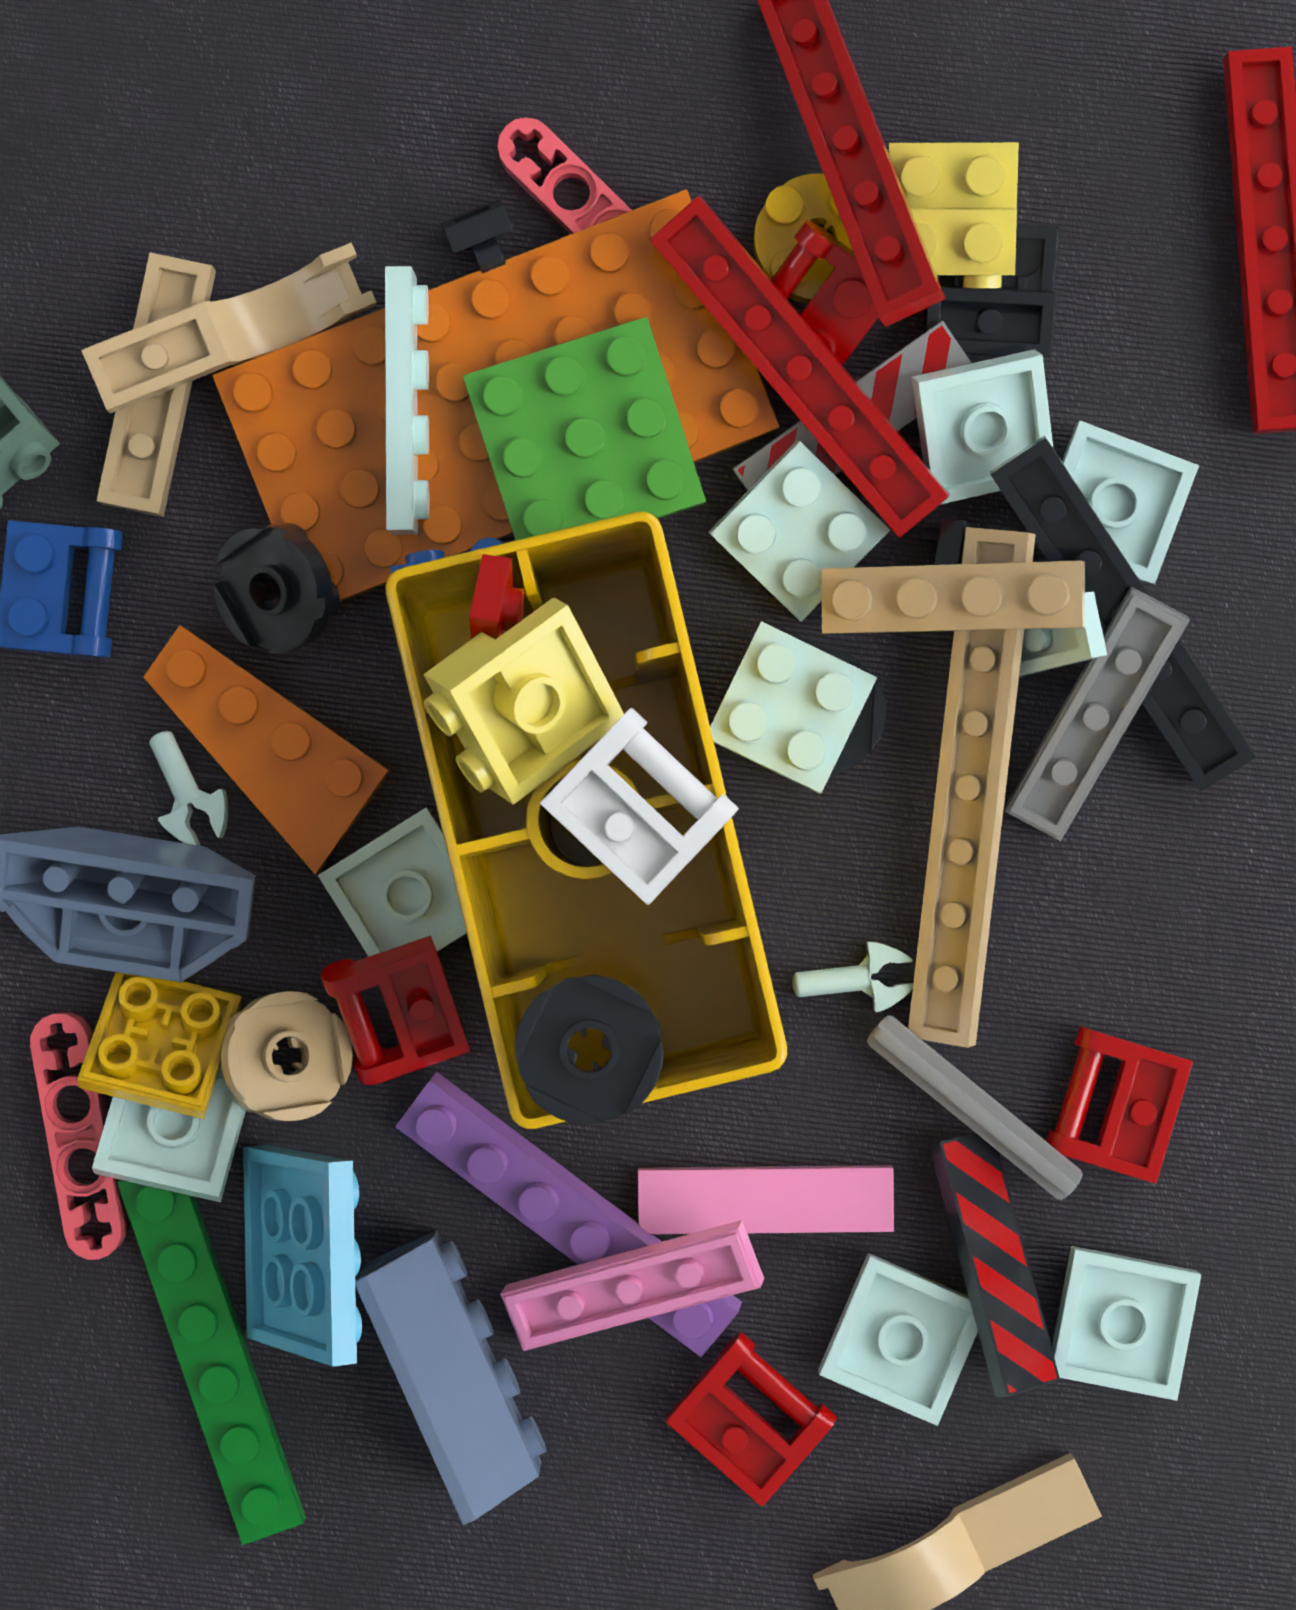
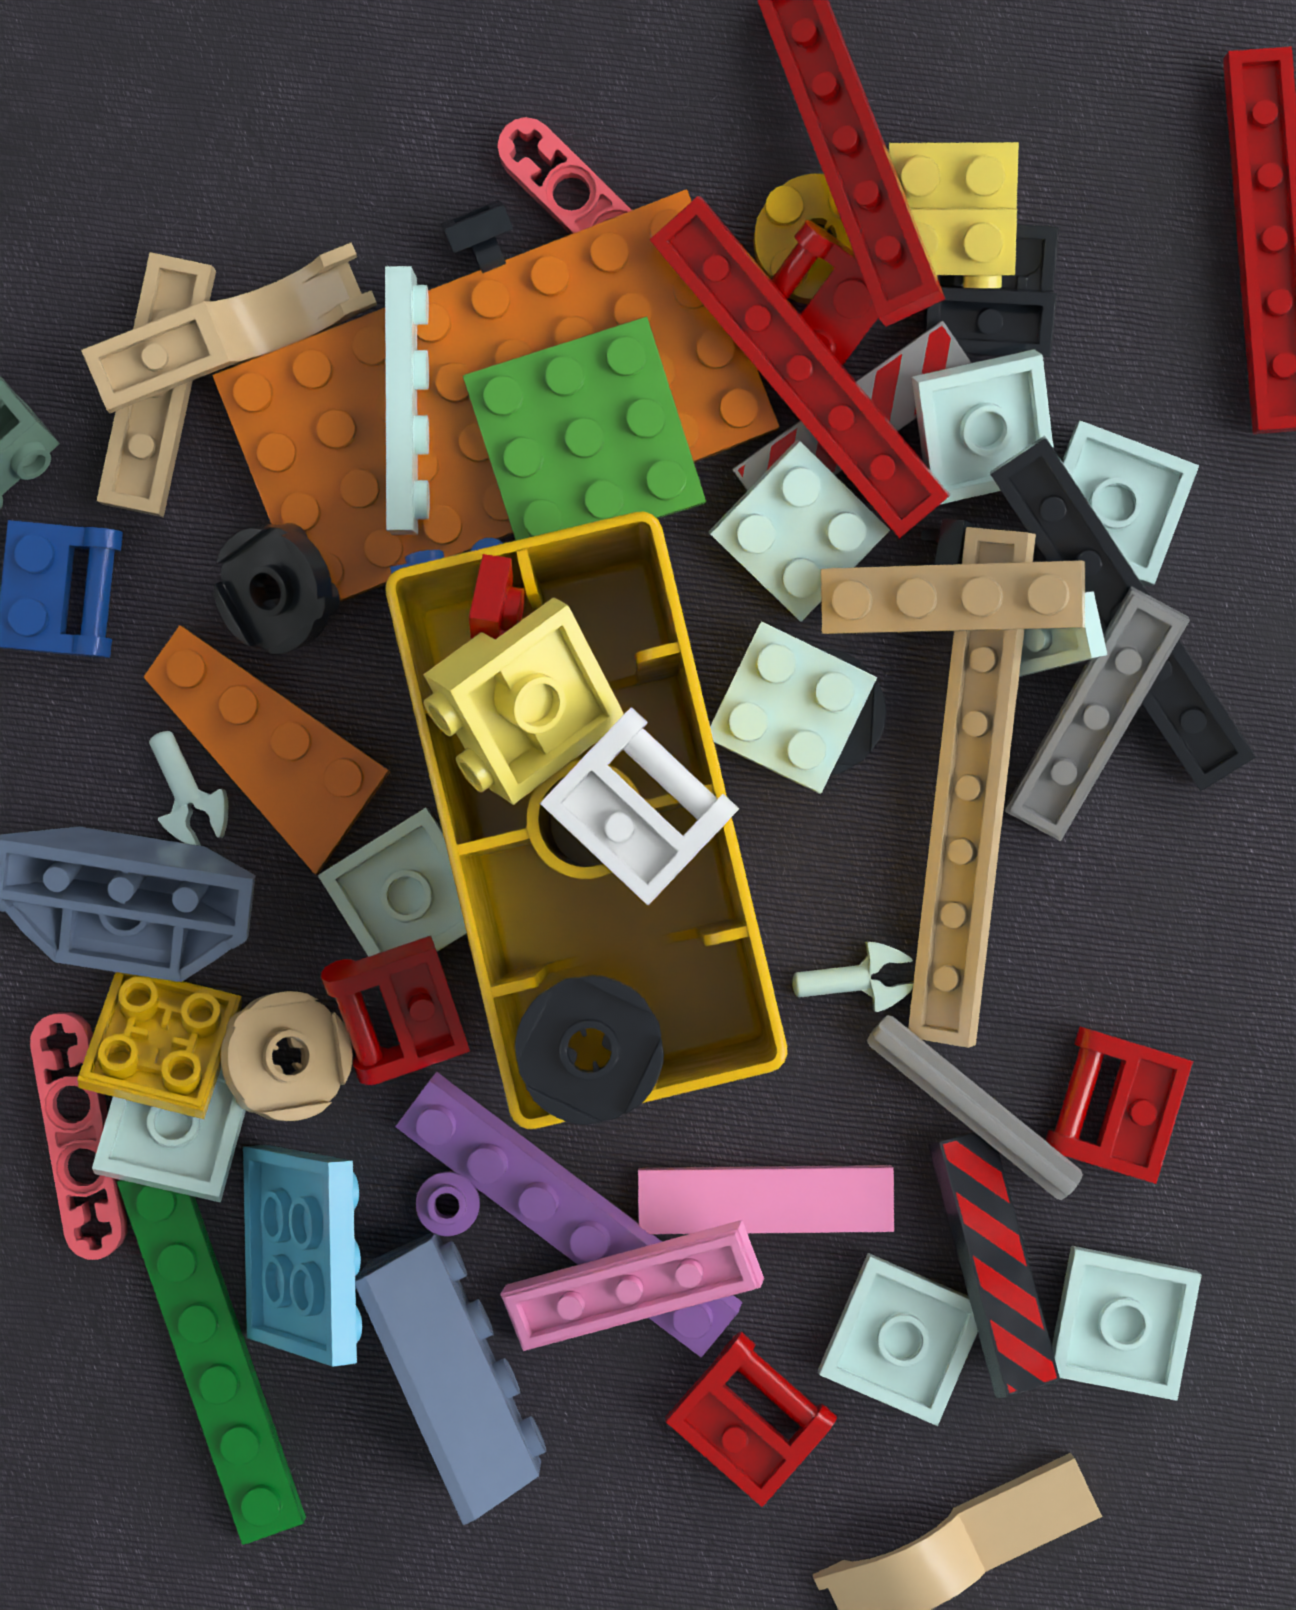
none -> medium lavender plate [416,1171,480,1236]

